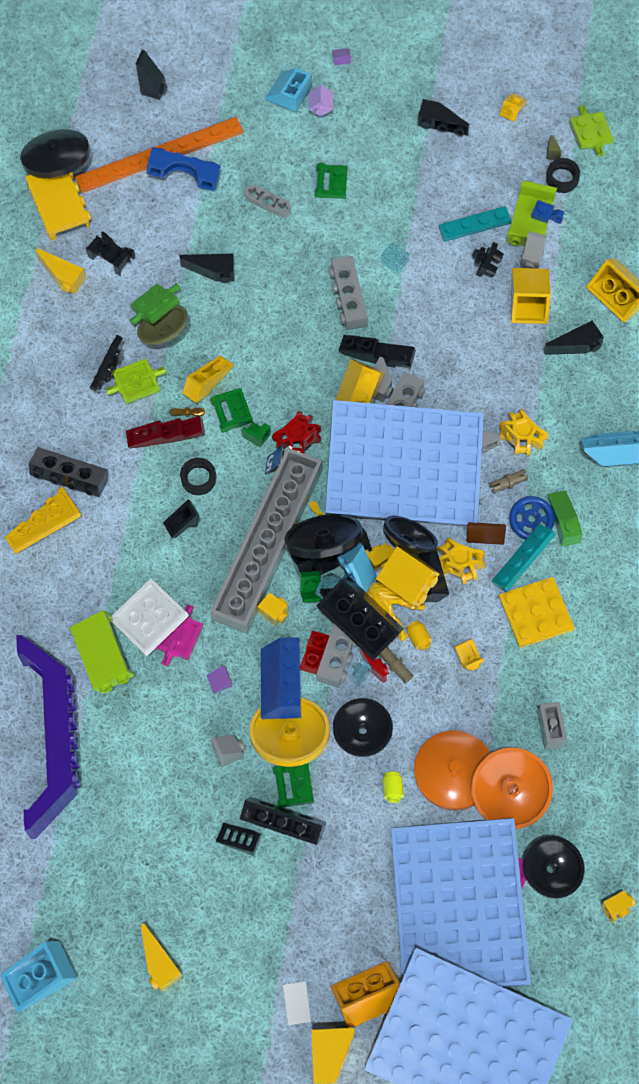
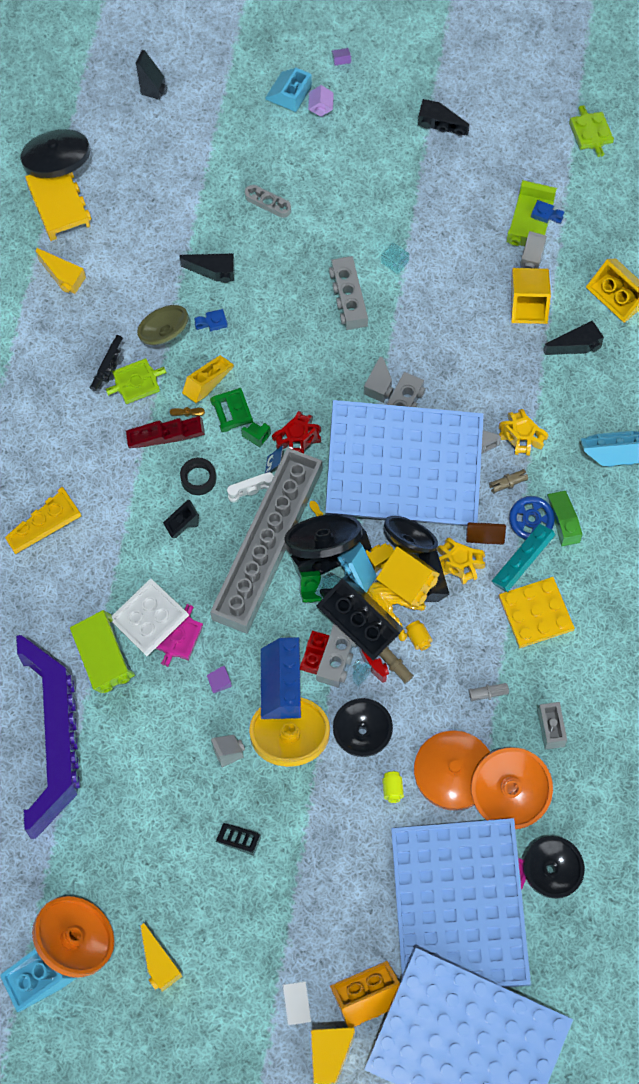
black brick [28,447,108,497] -> none
orange plate [75,117,243,193] -> none
black piece [86,231,136,277] -> none
bright green plate [129,283,181,326] -> none
blue arch [146,147,221,191] -> none
black brick [239,797,326,845] -> none
yellow brick [257,592,289,626] -> none
green plate [272,763,314,808] -> none
green plate [314,163,348,199] -> none
yellow slope [331,359,385,411] -> none
black slope [339,335,416,368] -> none
teal plate [438,206,512,242] -> none
yellow bracket [453,638,484,671] -> none
black hips [472,242,504,277] -> none
yellow bracket [499,94,527,122] -> none
olive slope [546,135,561,160] -> none
black tyre [546,158,580,193] -> none
yellow brick [601,890,636,924] -> none
none -> orange dish [32,896,114,978]
none -> blue plate [194,309,228,332]
none -> white plate [227,472,274,503]
none -> light grey axle [469,683,509,702]

